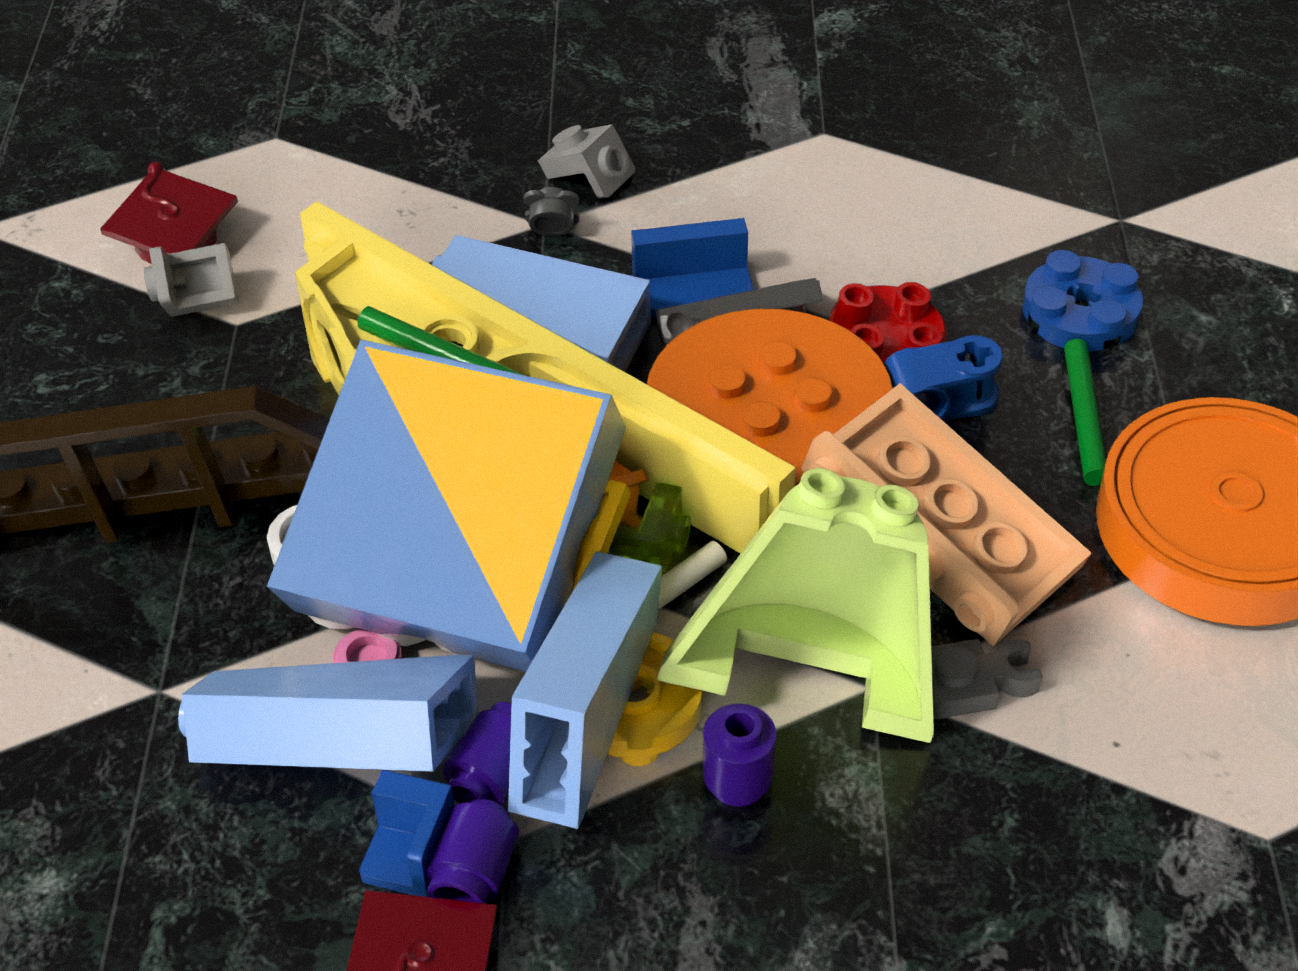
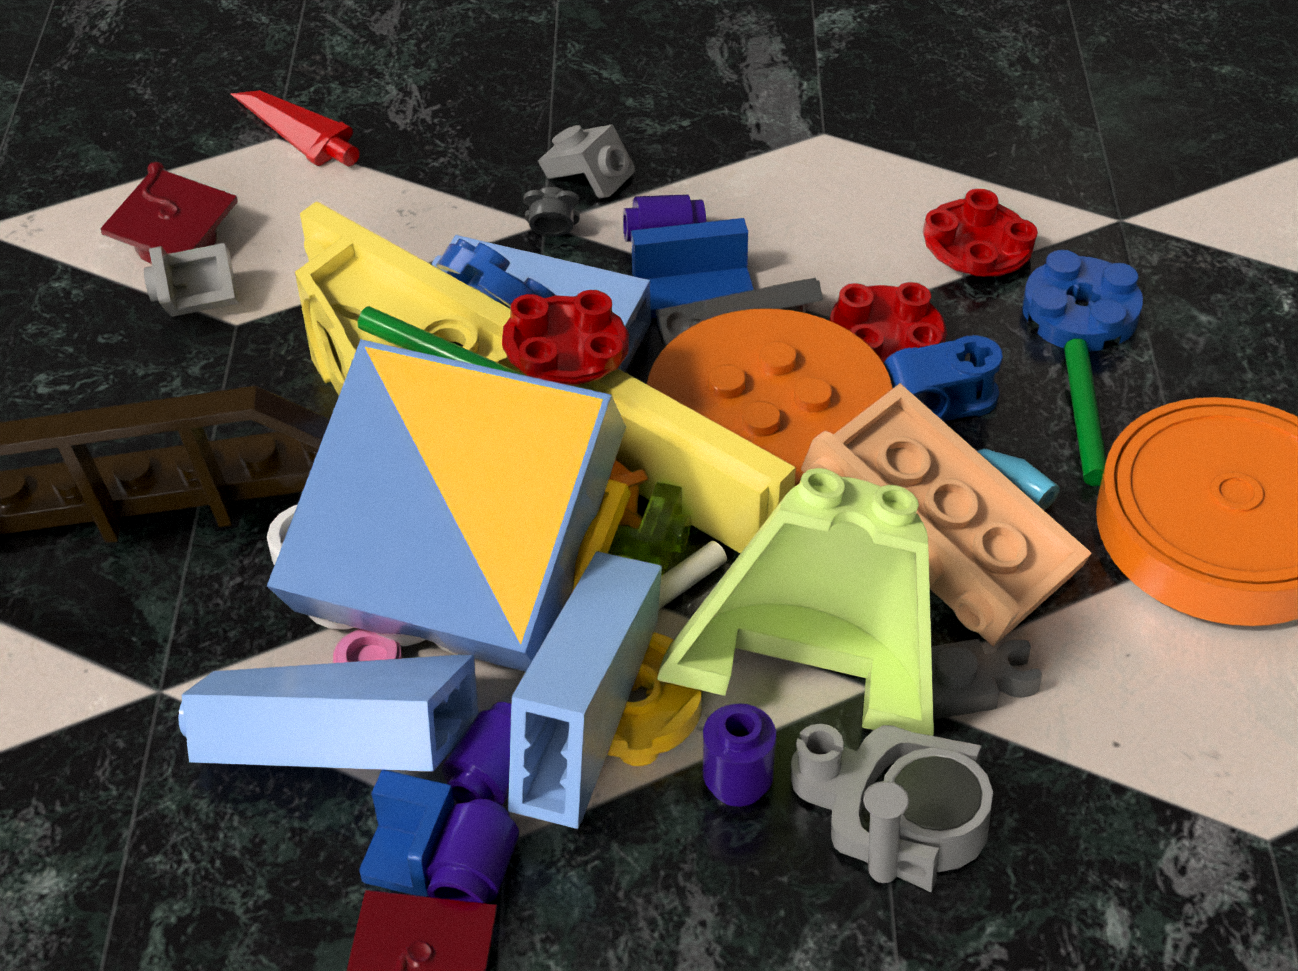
none -> red bar [231,90,359,167]
none -> blue plate [436,239,556,309]
none -> red dish [502,290,629,385]
none -> dark purple brick [623,194,706,242]
none -> light grey piece [791,724,993,892]
none -> red dish [923,189,1038,276]
none -> medium azure arm [977,449,1060,510]

